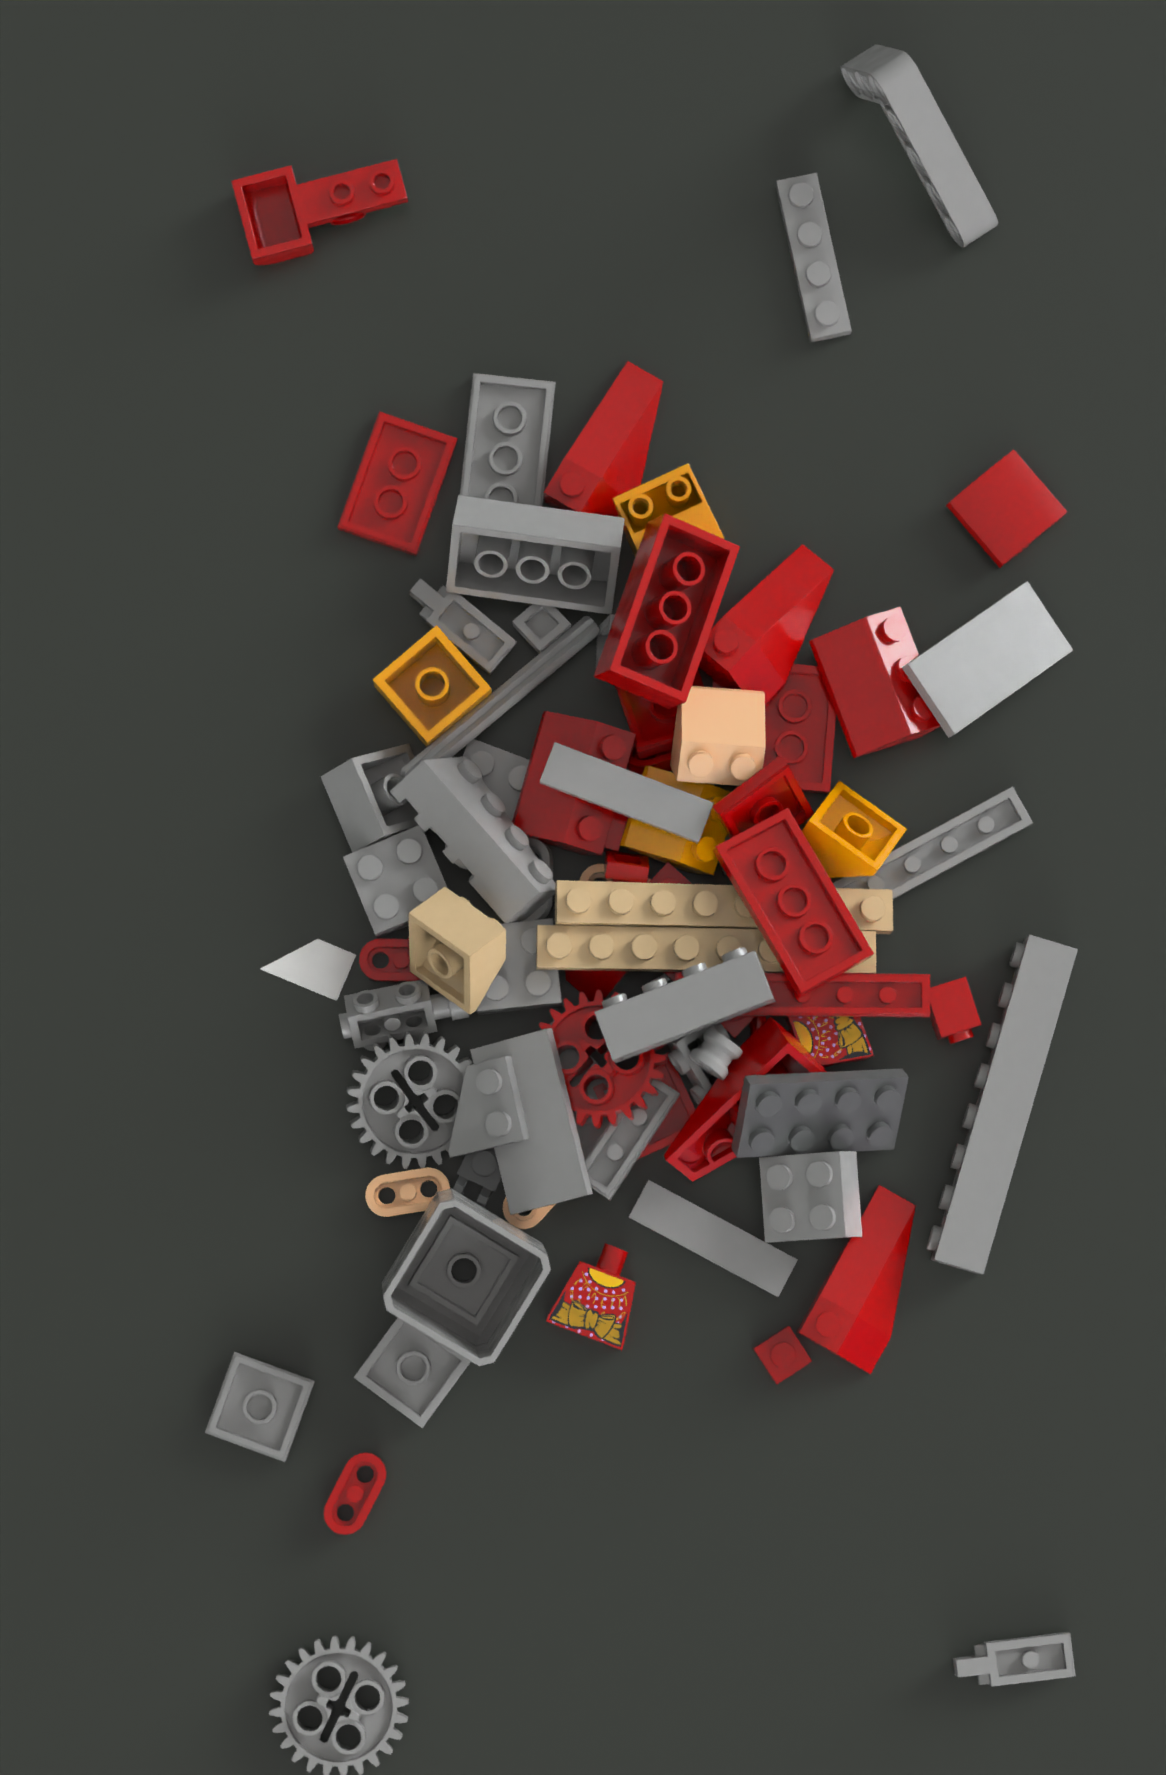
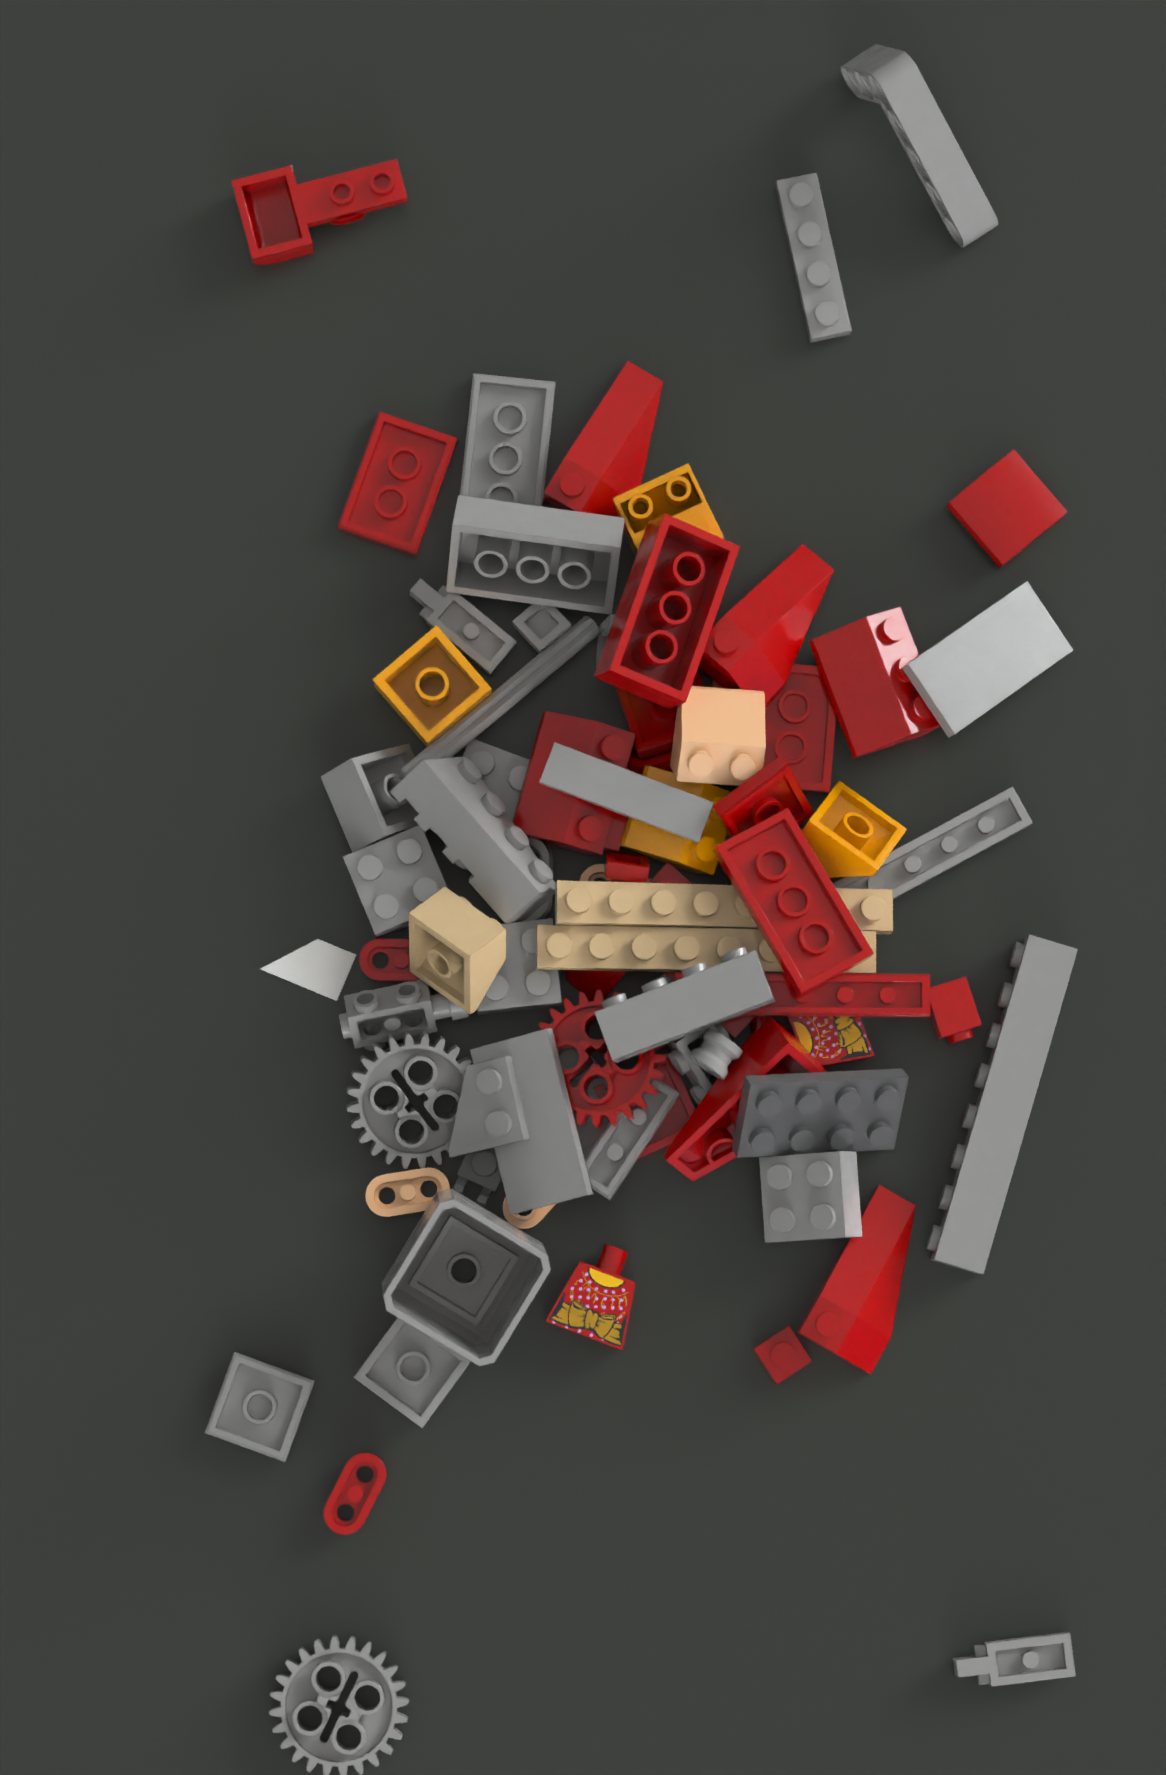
light grey tile [628,1180,798,1297] -> none

